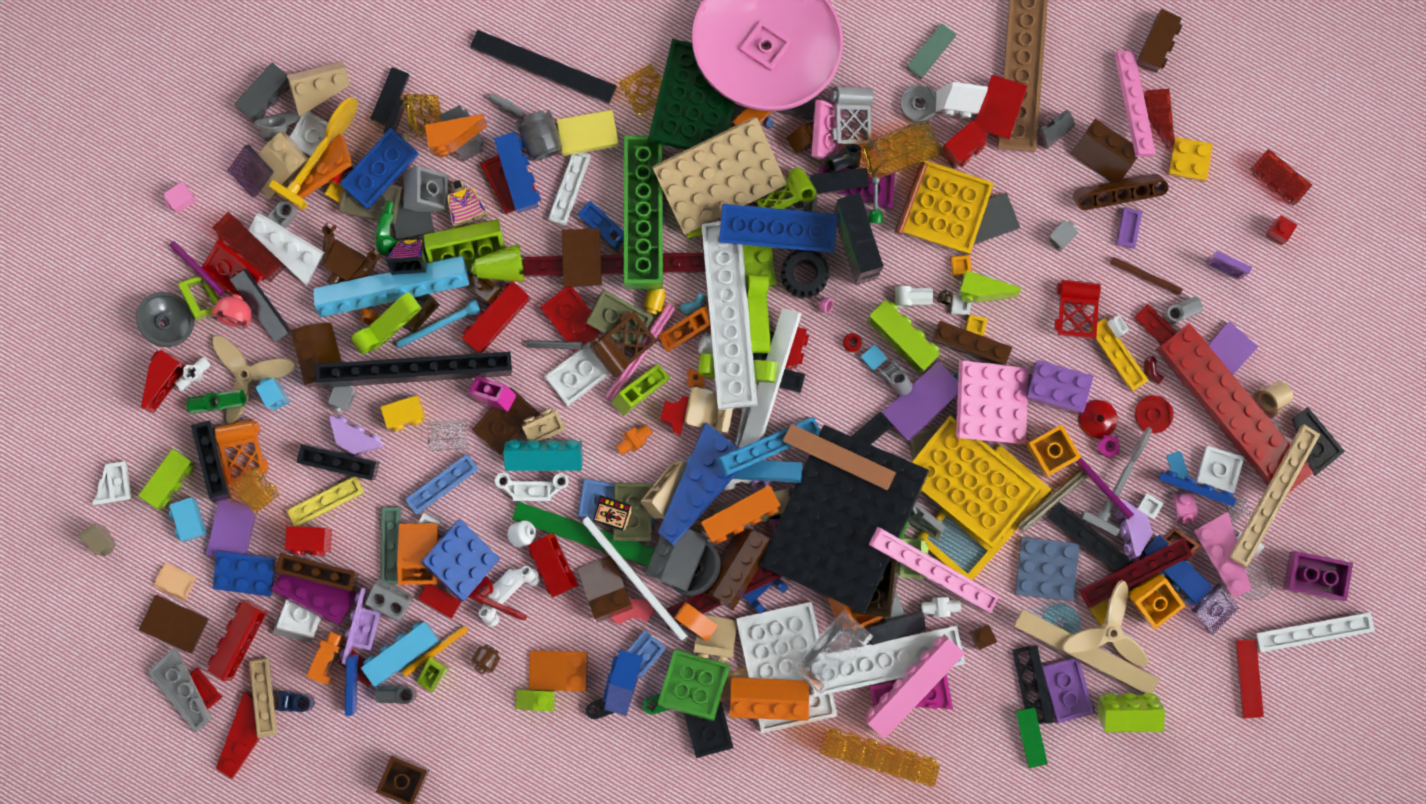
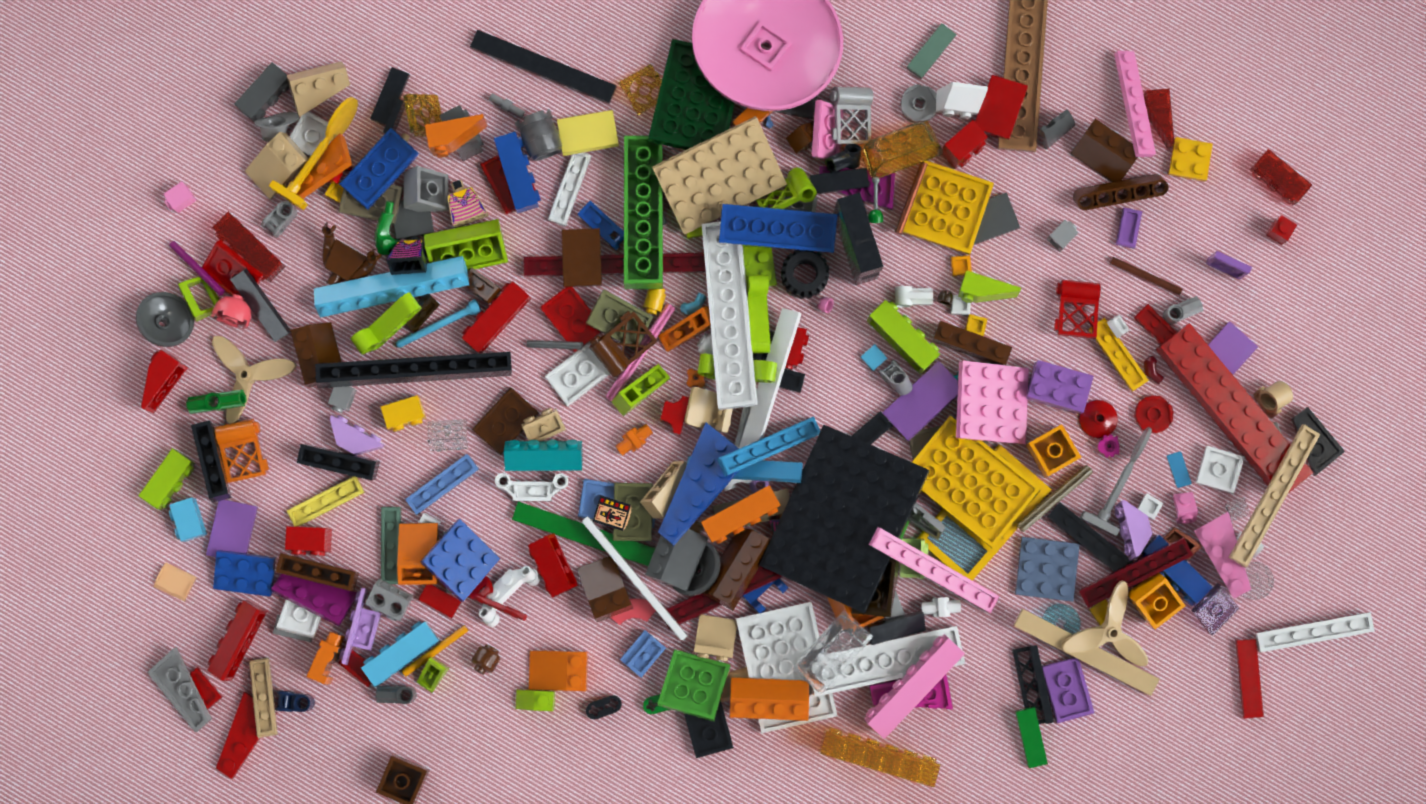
dark tan slope [78,524,117,556] -> none
white wing [93,461,132,505] -> none
reddish brown tile [139,594,209,654] -> none
white axle [174,356,212,391] -> none
clear purple tile [227,144,274,198] -> none
clear yellow brick [230,466,280,514] -> none
white wing [248,213,325,285] -> none
medium azure brick [256,377,291,411] -> none
blue tile [345,654,358,716] -> none
orange plate [360,308,379,325] -> none
dark pink brick [468,376,517,412] -> none
lime cone [472,244,525,282] -> none
white head [507,520,536,548] -> none
blue brick [602,650,643,716] -> none
orange slope [674,602,718,641] -> none
nougat tile [783,424,896,491] -> none
red plate [843,333,862,352] -> none
reddish brown brick [969,624,997,650] -> none
magenta bar [1076,458,1134,520] -> none
lime brick [1098,693,1165,732] -> none
reddish brown brick [1137,9,1182,73] -> none
blue plate [1159,470,1236,507] -> none
magenta brick [1283,551,1353,601] -> none

